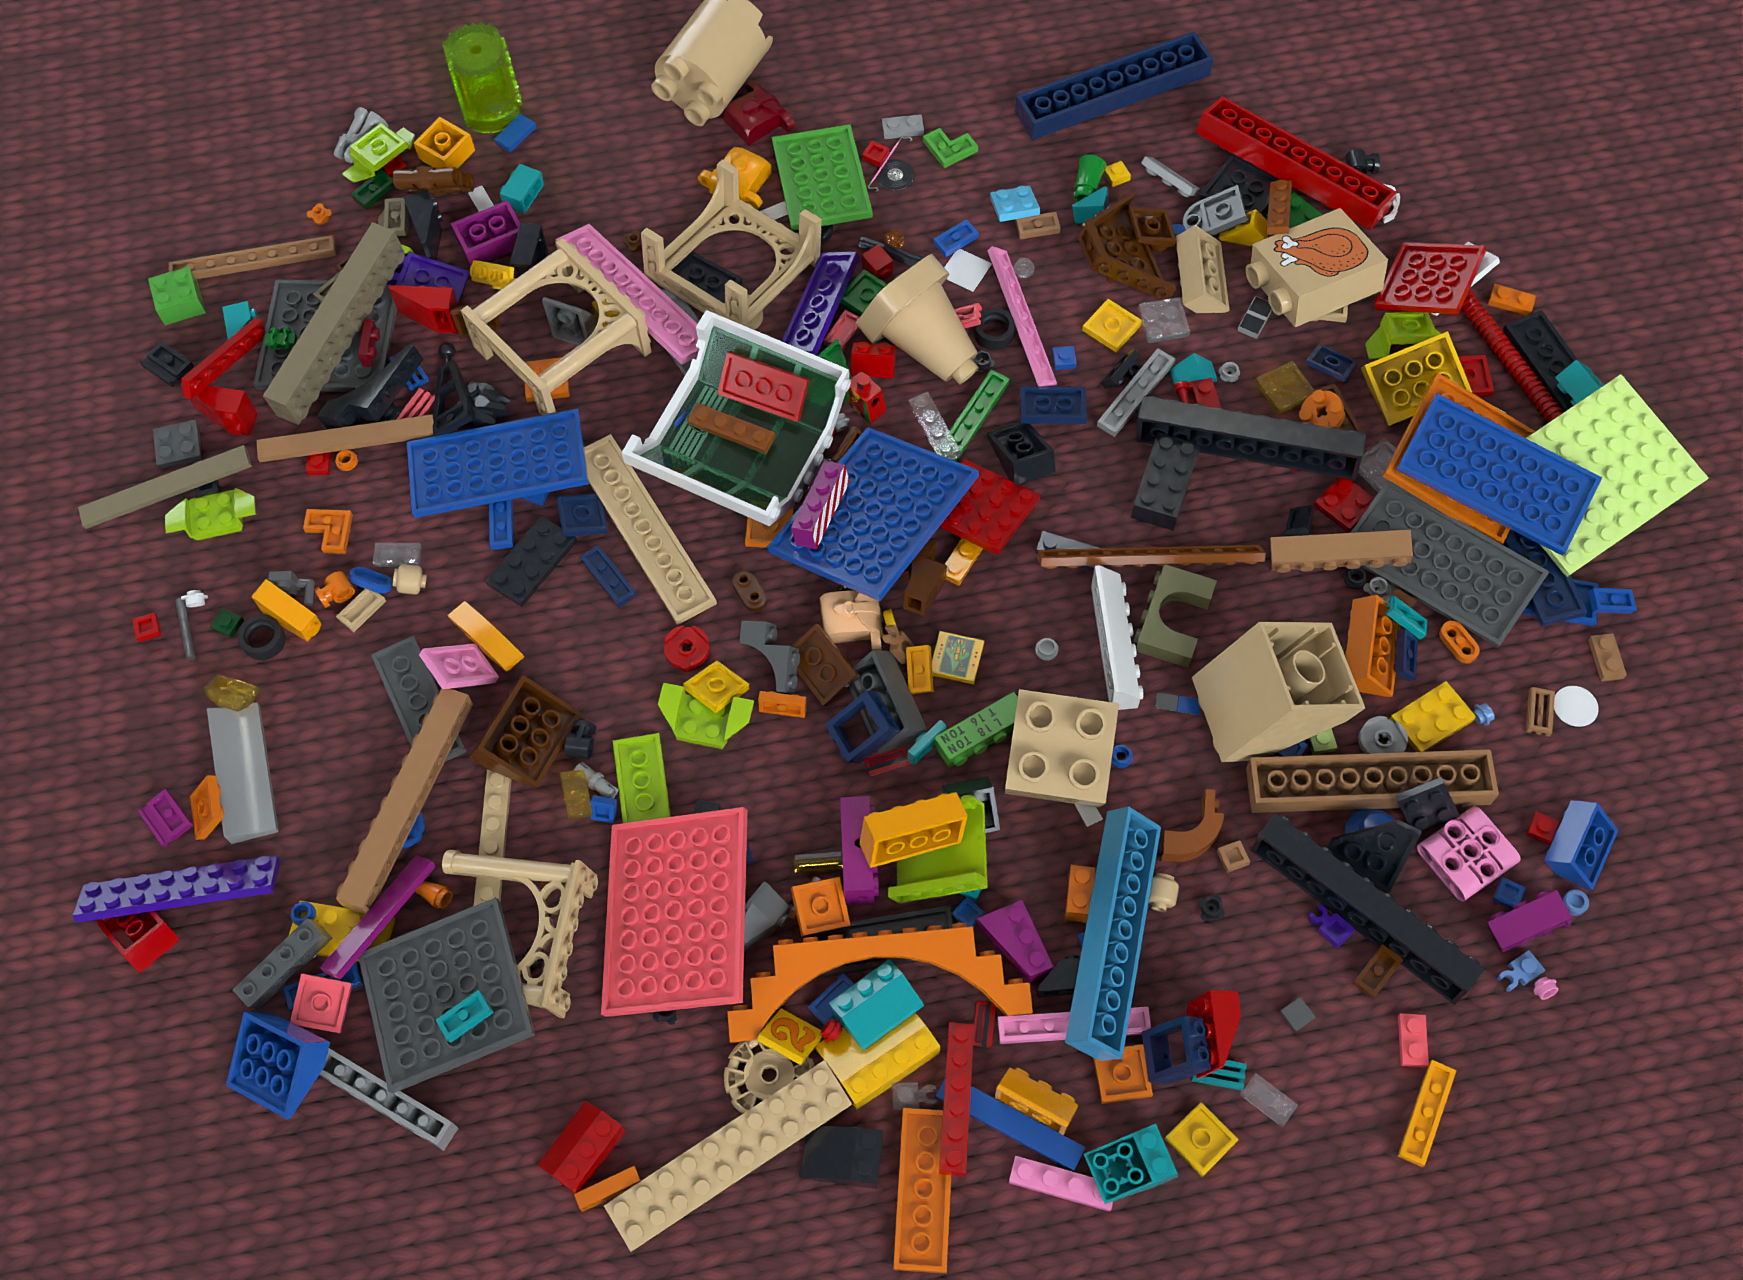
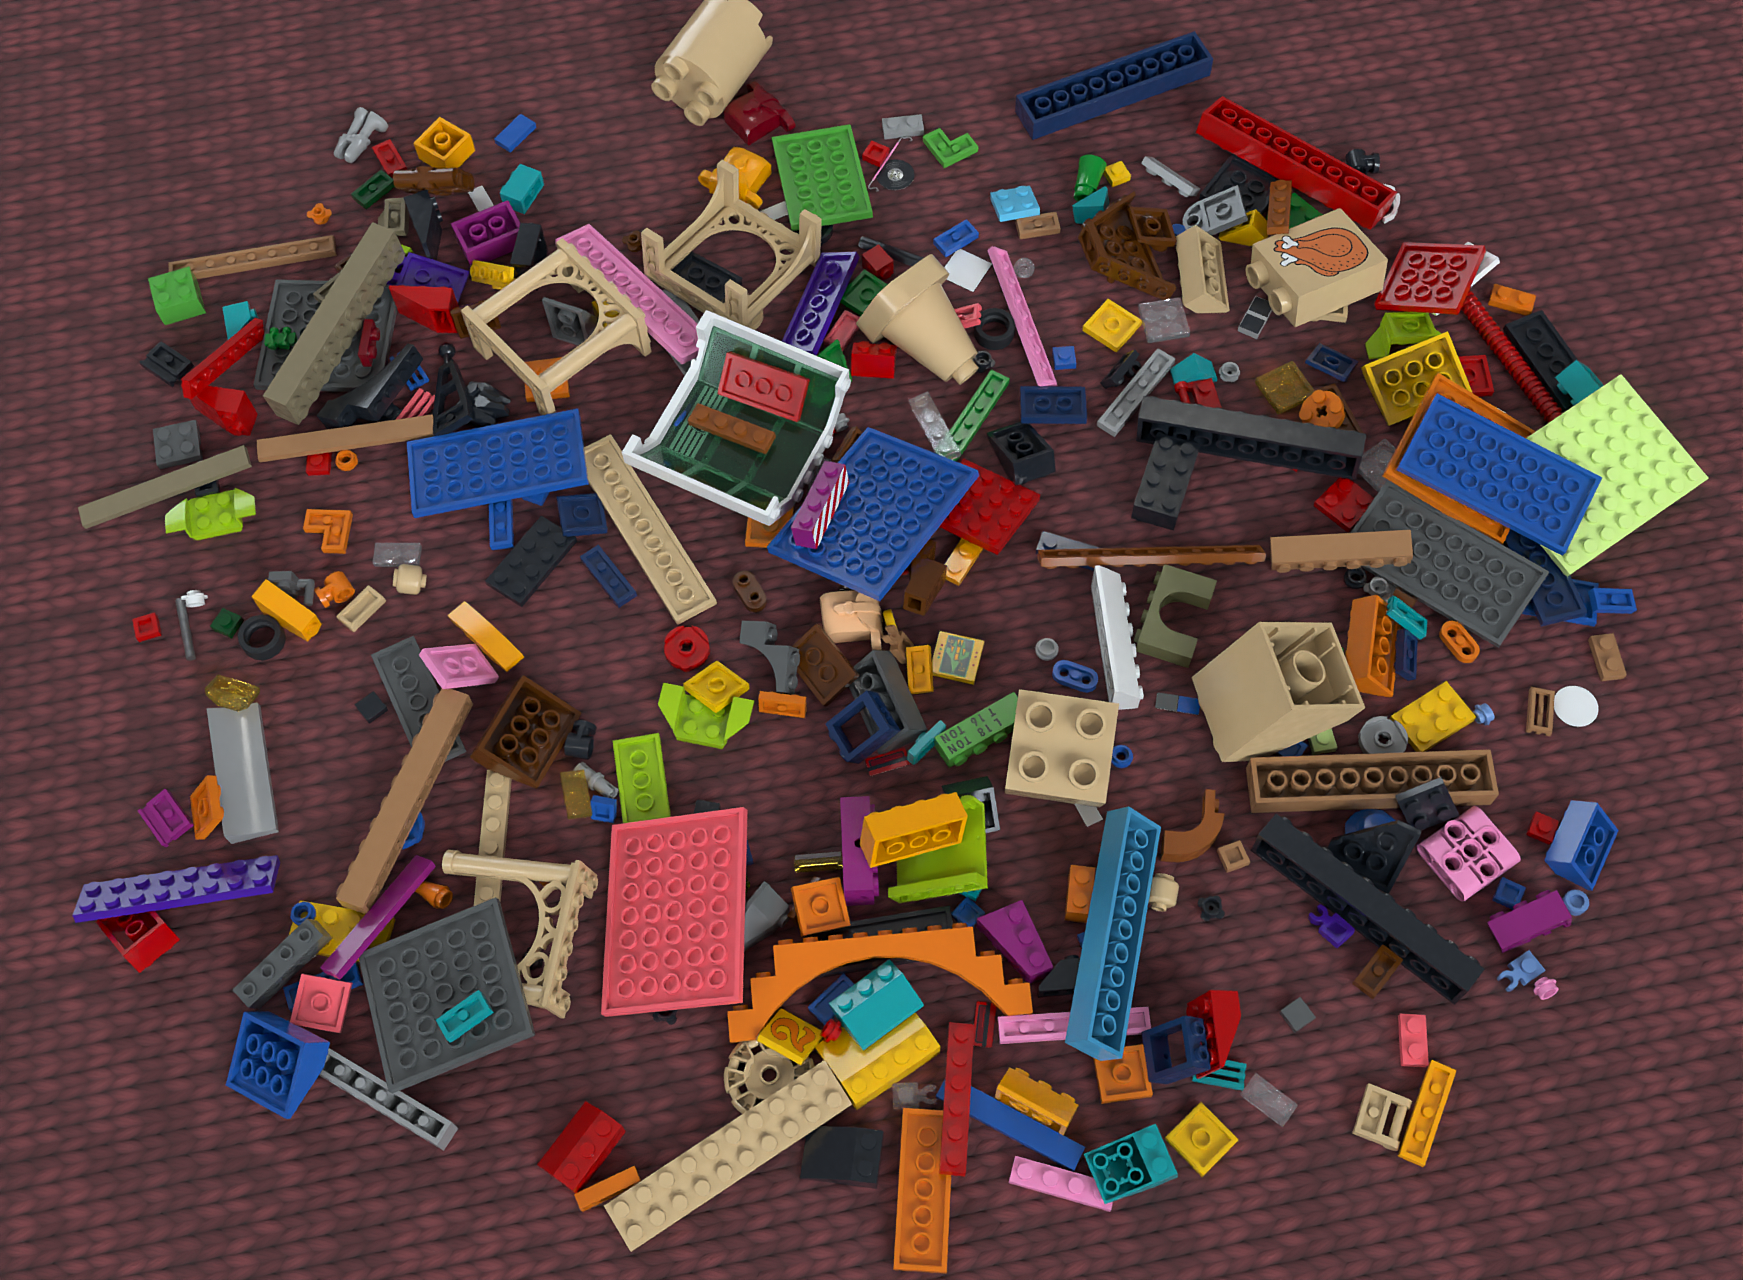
lime piece [342,123,415,183] -> none
blue tile [349,567,393,593] -> none
clear neon green piece [442,22,523,133] -> none
red torso [843,372,886,424] -> none
clear orange plate [884,229,904,248] -> none
black tile [1285,505,1314,537] -> none
none -> black tile [354,691,388,724]
none -> blue plate [1052,660,1098,693]
none -> tan plate [1352,1083,1412,1151]

